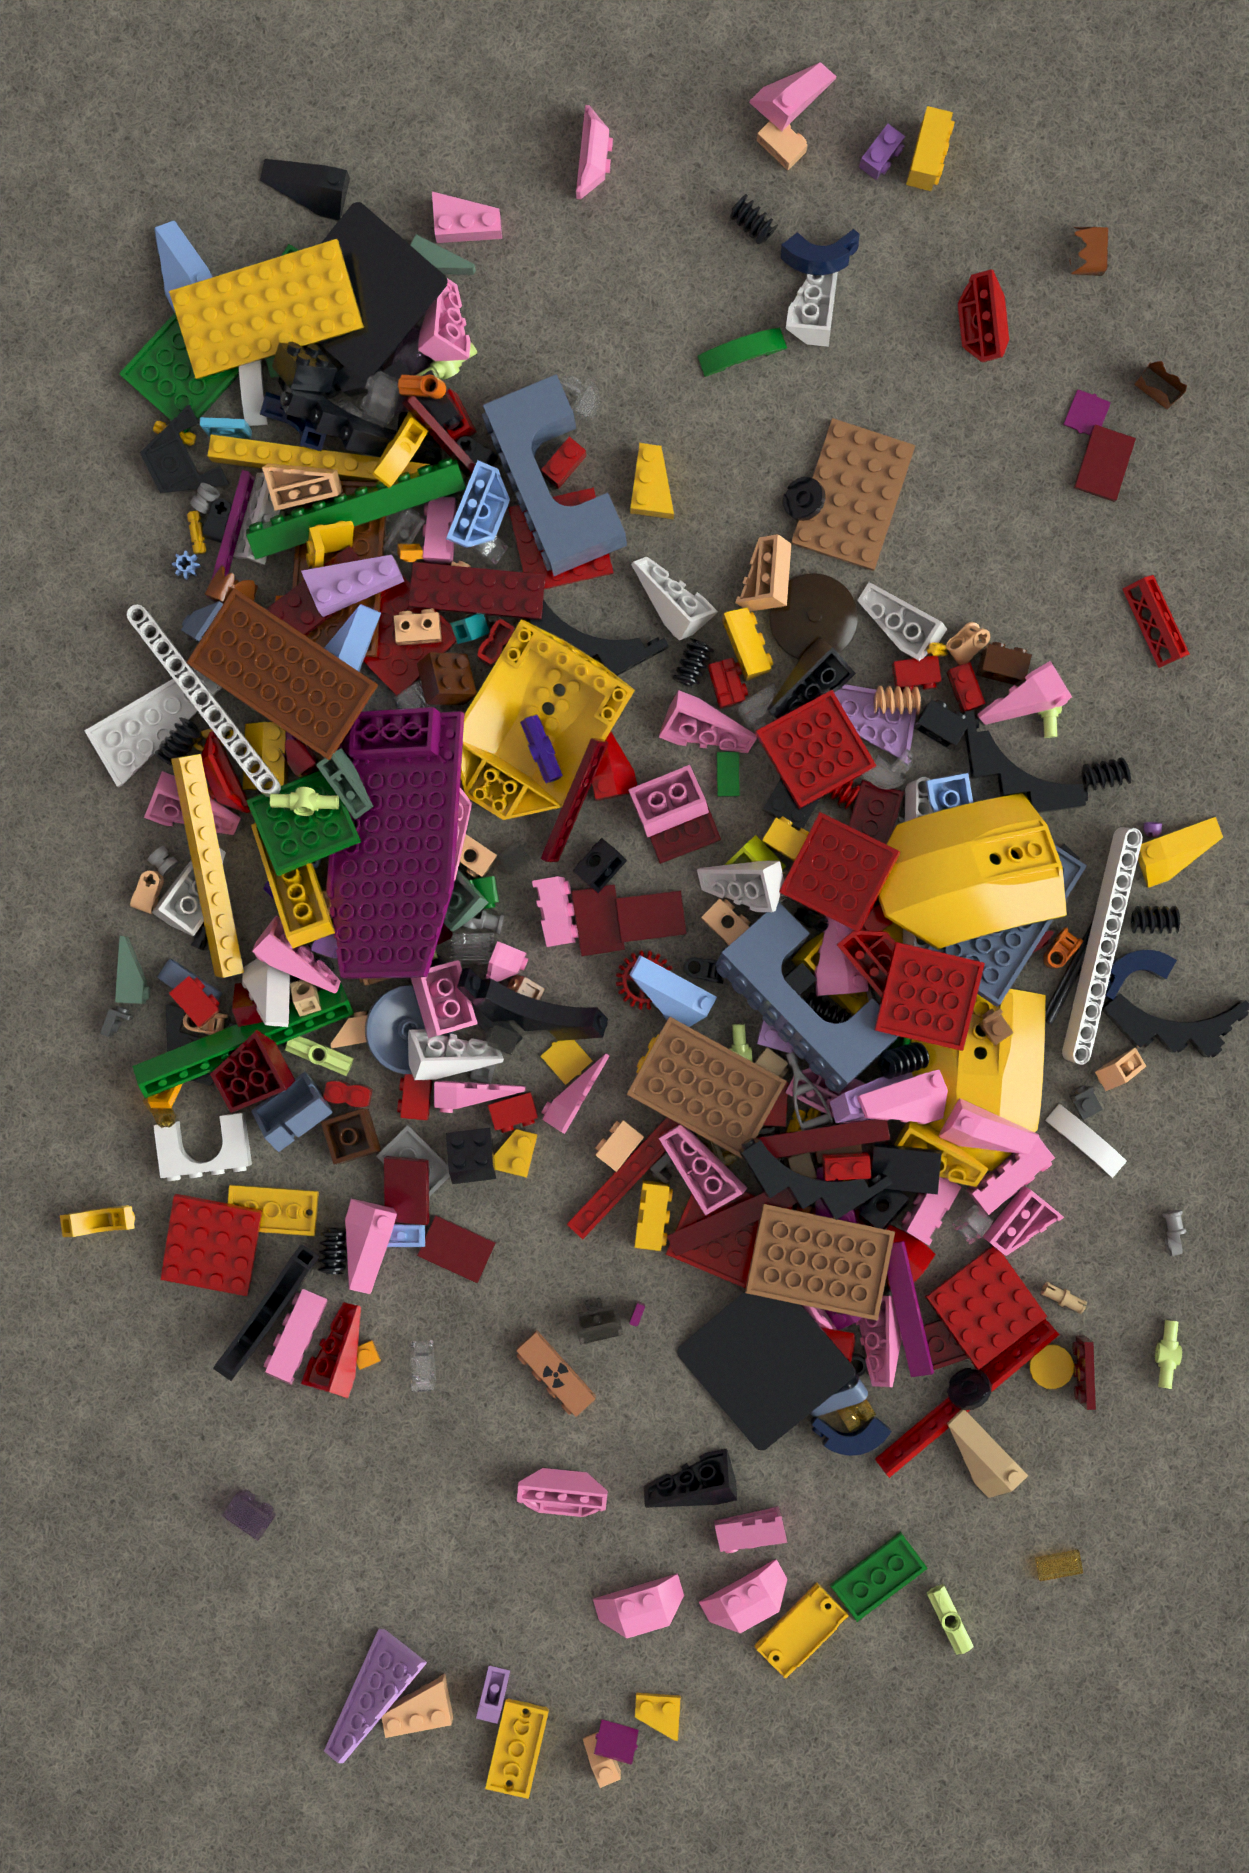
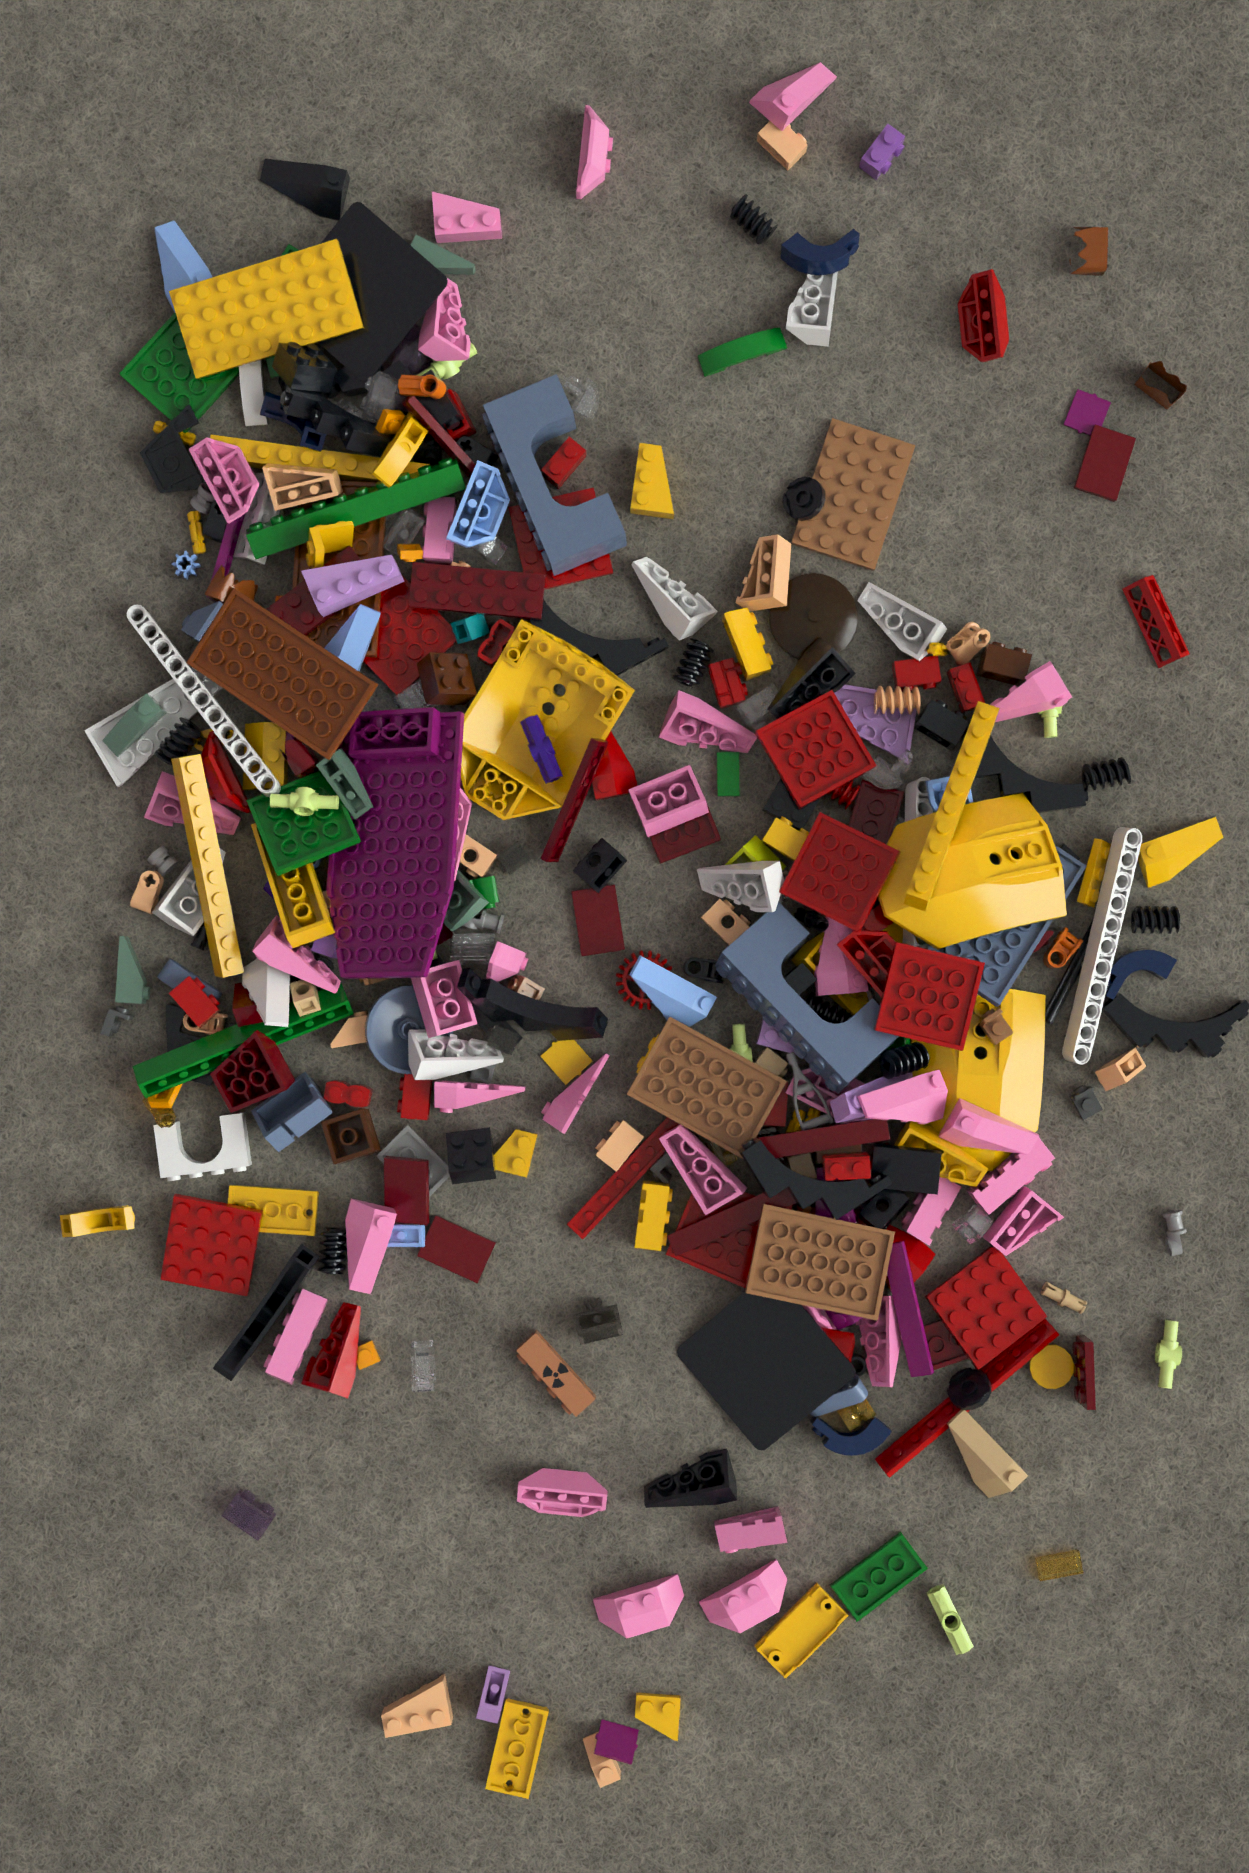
medium azure plate [200,417,252,439] -> none
yellowish green piece [285,1036,354,1076] -> none
lavender wing [324,1629,427,1763] -> none
light nougat brick [394,609,442,646] -> none
red brick [488,1092,539,1133] -> none
bright pink wedge [532,876,578,947] -> none
dark red tile [615,891,687,943] -> none
magenta tile [629,1301,645,1327] -> none
yellow brick [906,106,955,191] -> none
white slope [1045,1104,1126,1178] -> none
medium lavender hinge [1144,822,1162,838] -> none
none -> sand green slope [102,693,167,757]
none -> bright pink wedge [189,437,259,524]
none -> light orange plate [375,409,405,434]
none -> yellow brick [904,701,999,911]
none -> yellow plate [1077,838,1111,908]

